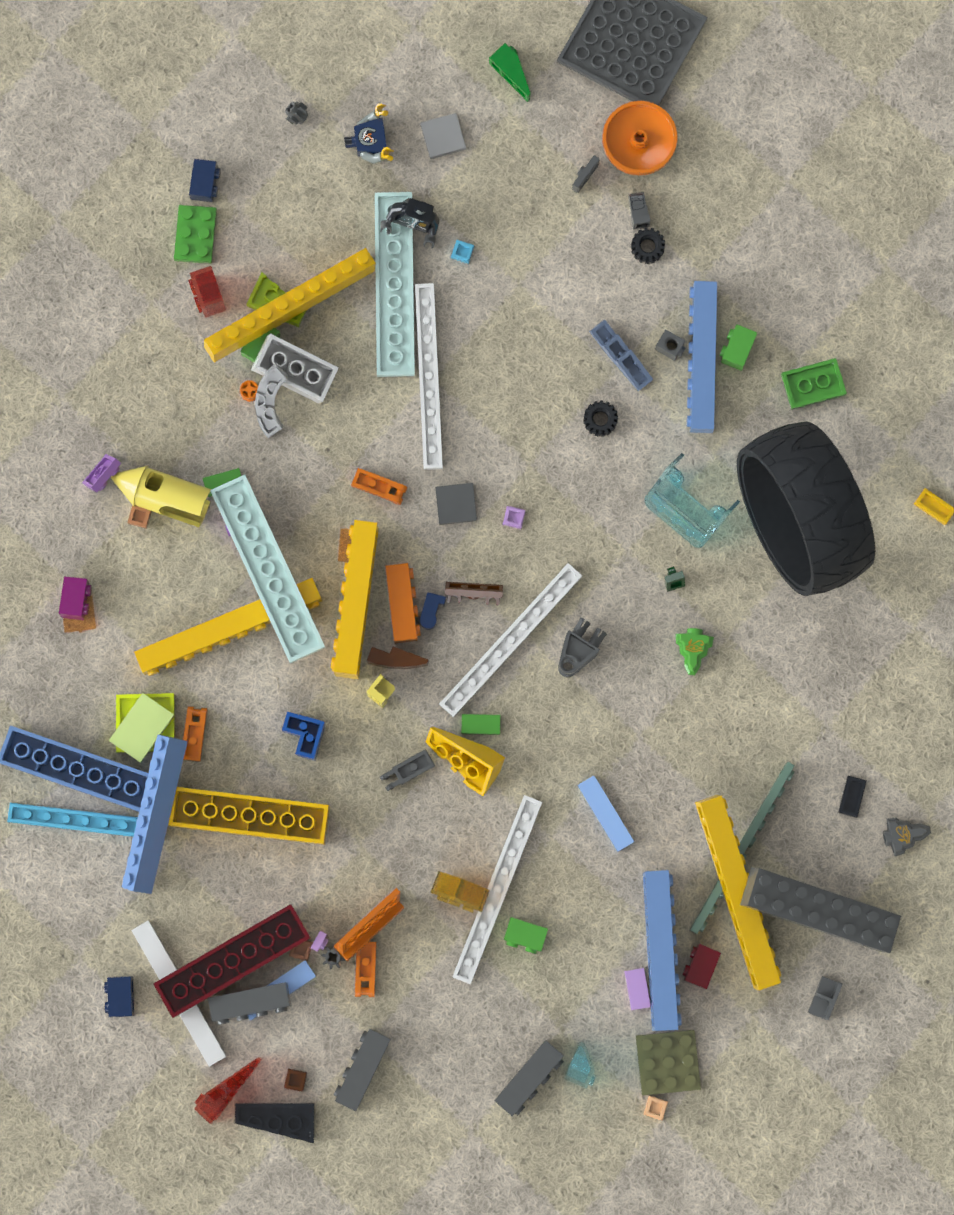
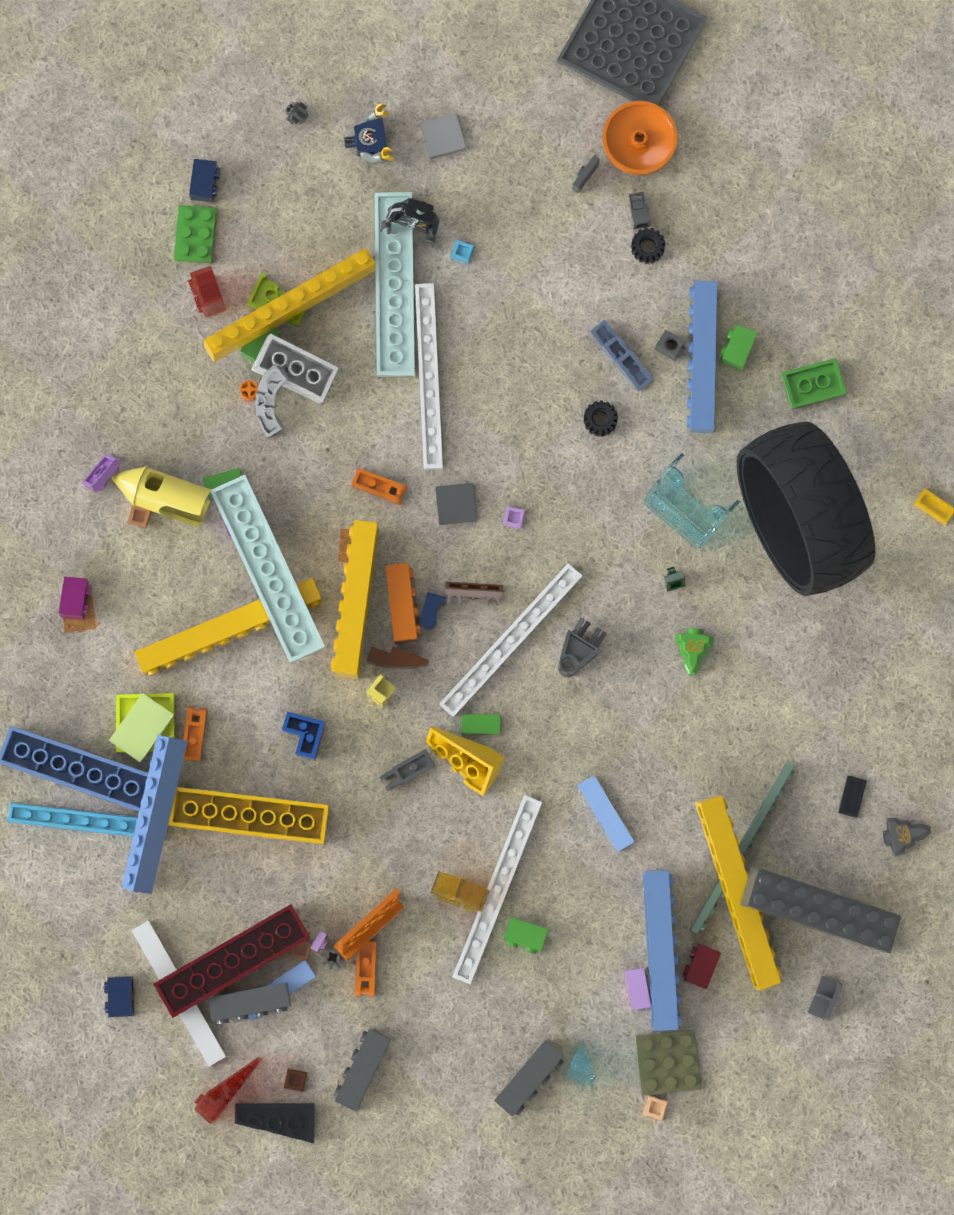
green slope [489,43,531,102] -> none

